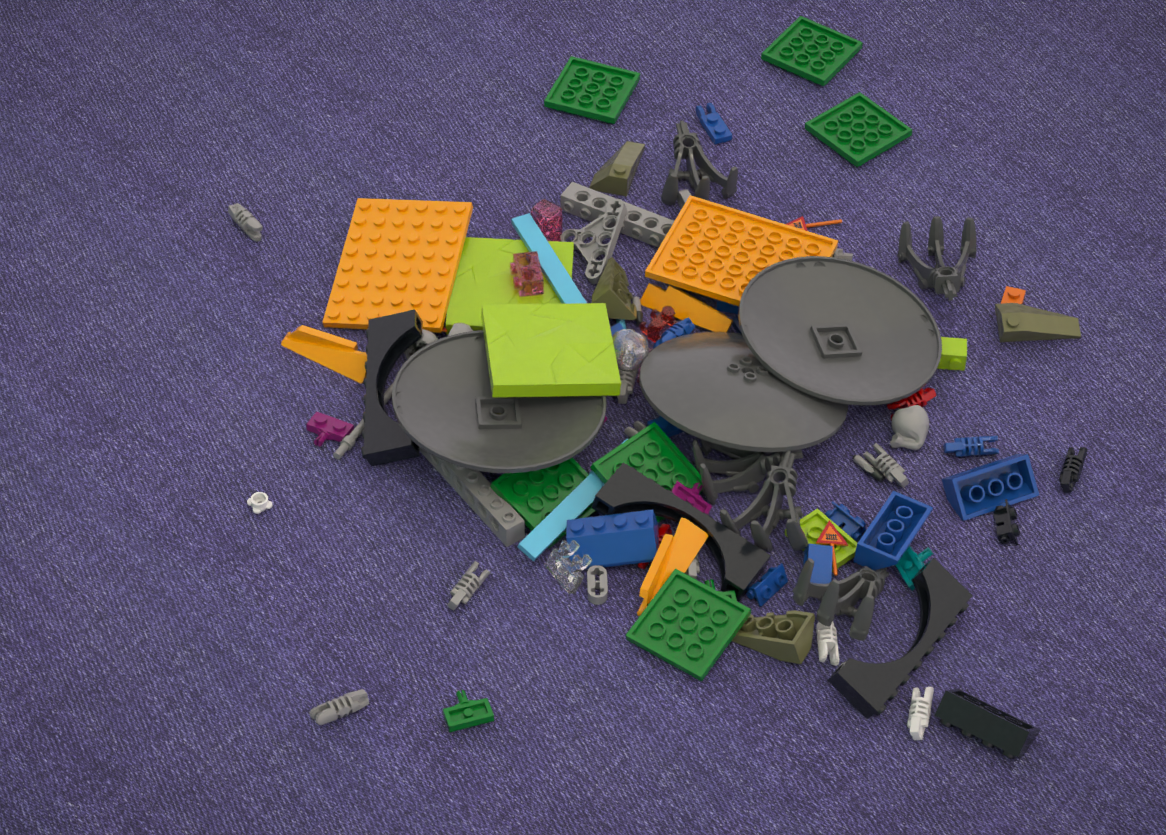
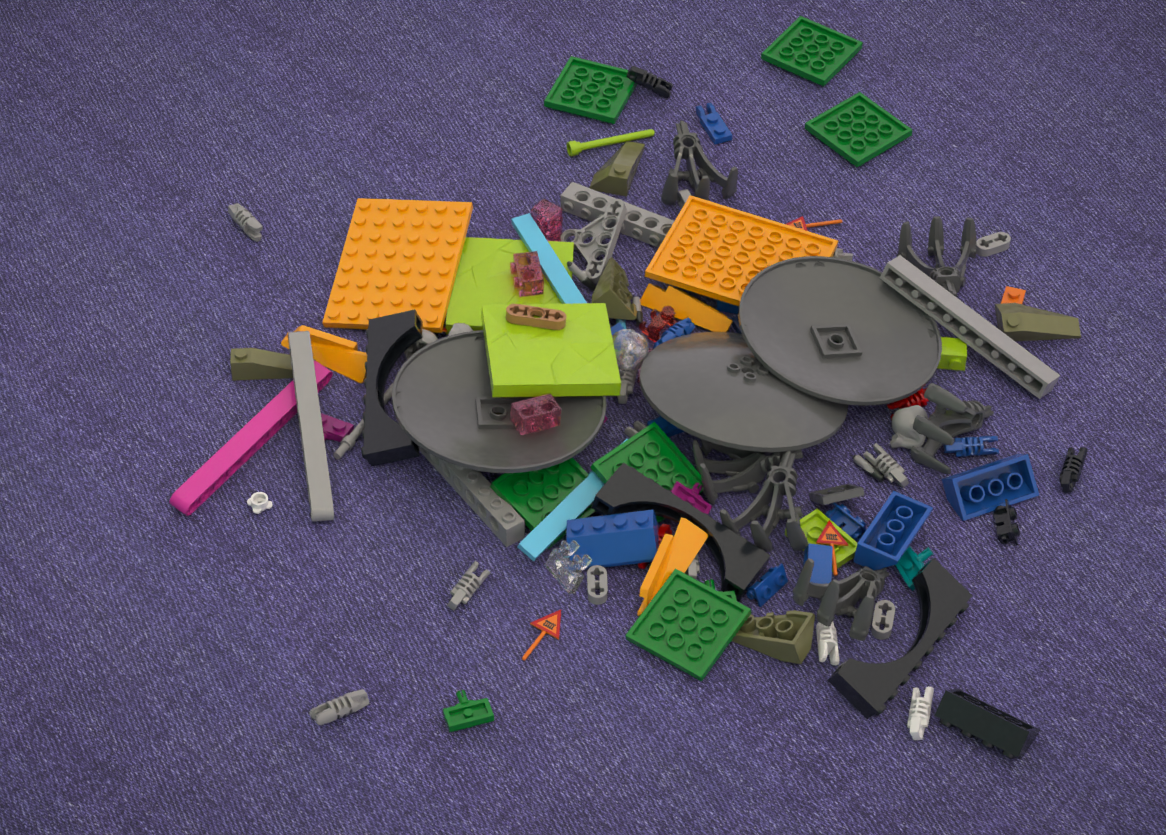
none -> dark pink beam [169,361,333,516]
none -> olive wedge [230,348,316,381]
none -> light grey beam [288,331,334,522]
none -> medium nougat beam [506,304,567,330]
none -> clear pink brick [510,393,562,435]
none -> piece [522,610,561,661]
none -> lime piece [566,129,655,157]
none -> piece [567,261,596,291]
none -> black hinge [626,65,673,98]
none -> dark grey tile [809,483,865,505]
none -> light grey beam [871,600,895,640]
none -> light grey brick [880,255,1060,399]
none -> dark grey piece [911,383,994,475]
none -> light grey beam [976,232,1011,257]

